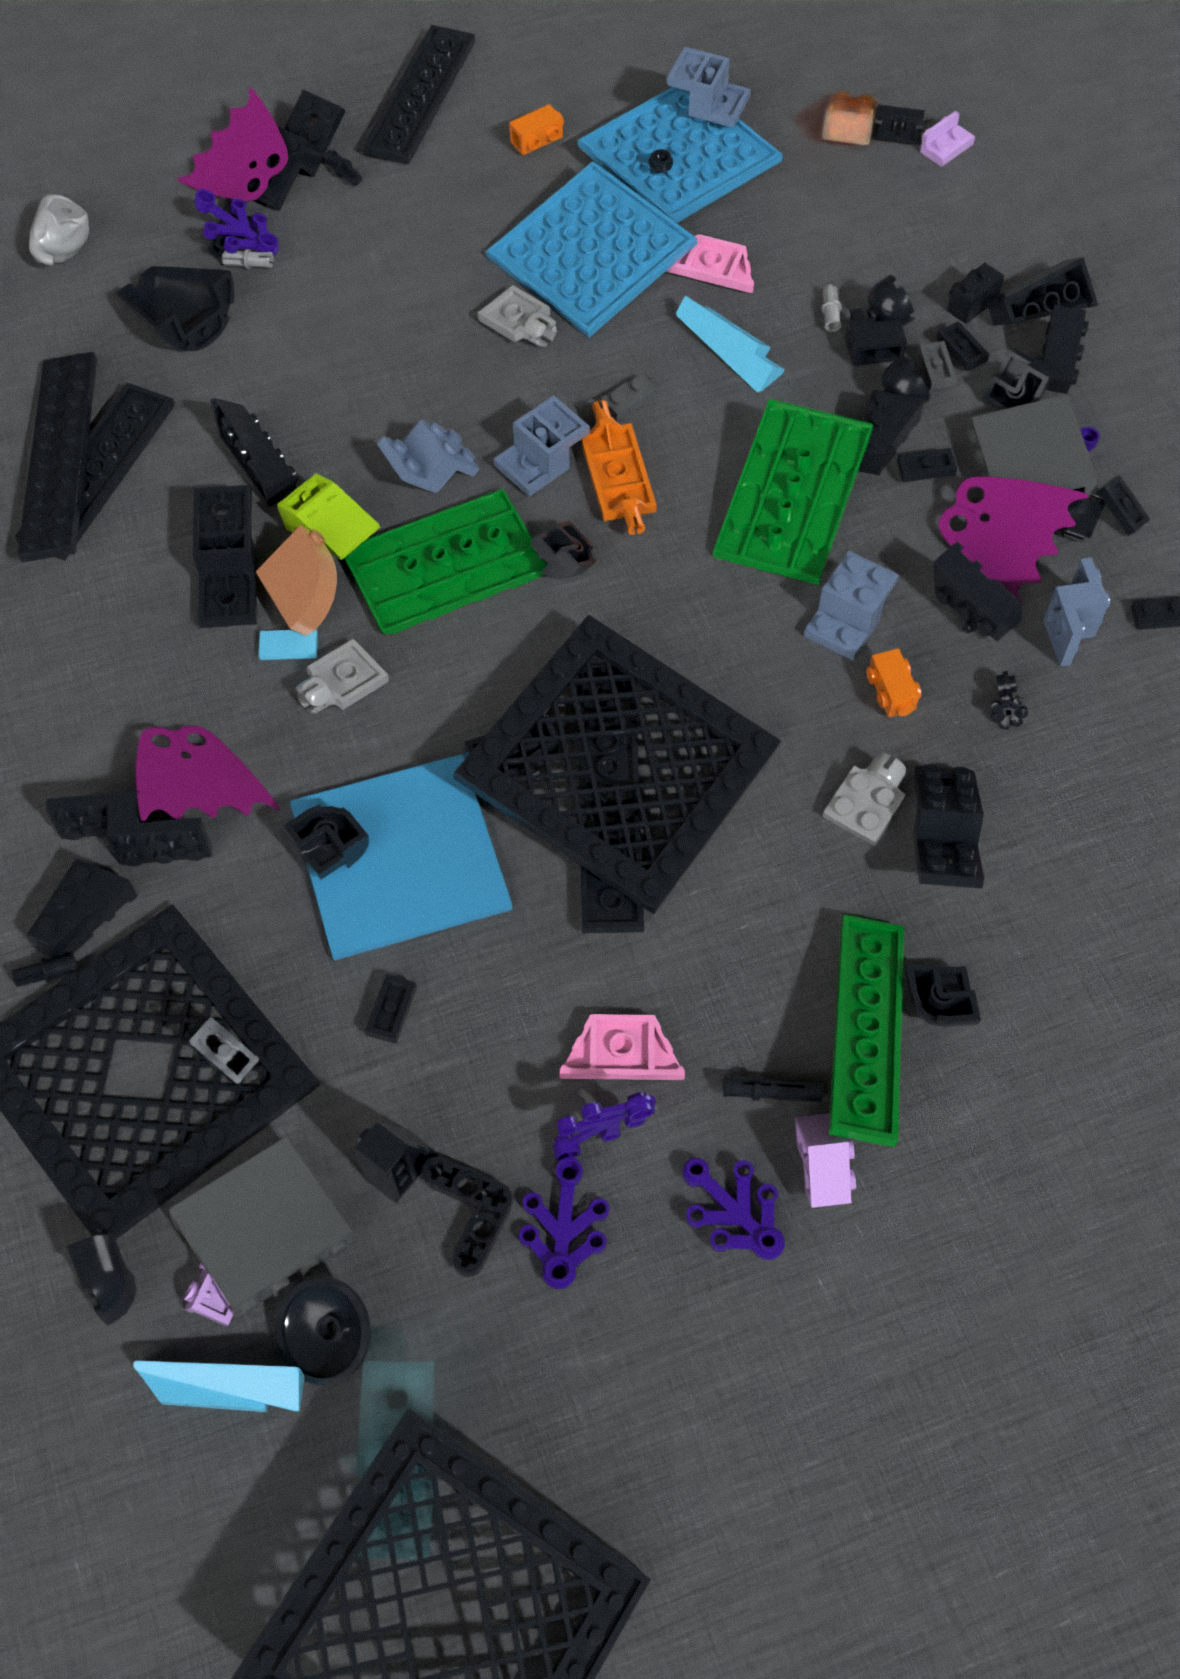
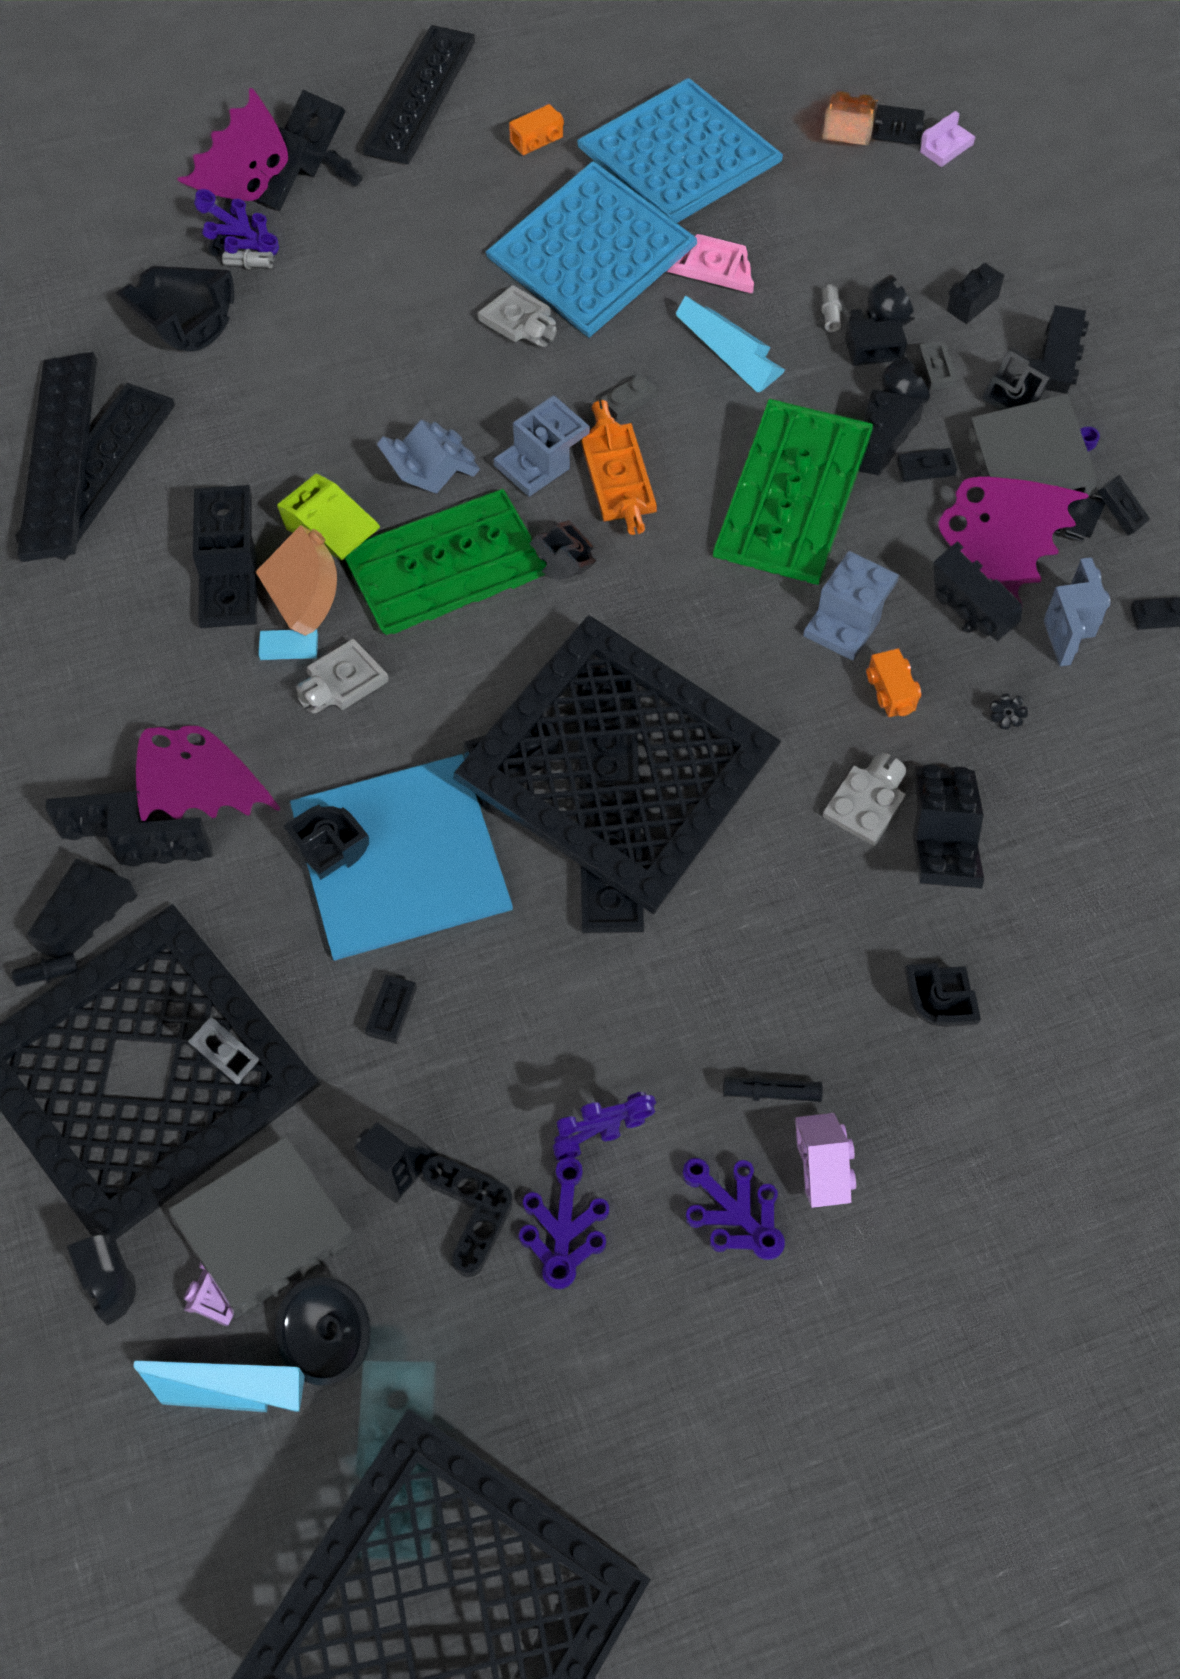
light grey piece [29,194,90,266] -> none
black wedge [210,398,298,507] -> none
bright pink wing [560,1014,685,1080] -> none
black plate [649,149,673,173] -> none
sand blue bracket [667,46,751,128] -> none
green plate [828,914,904,1147] -> none
black plate [936,321,990,371] -> none
black wedge [986,257,1099,326] -> none
black plate [996,670,1018,699] -> none

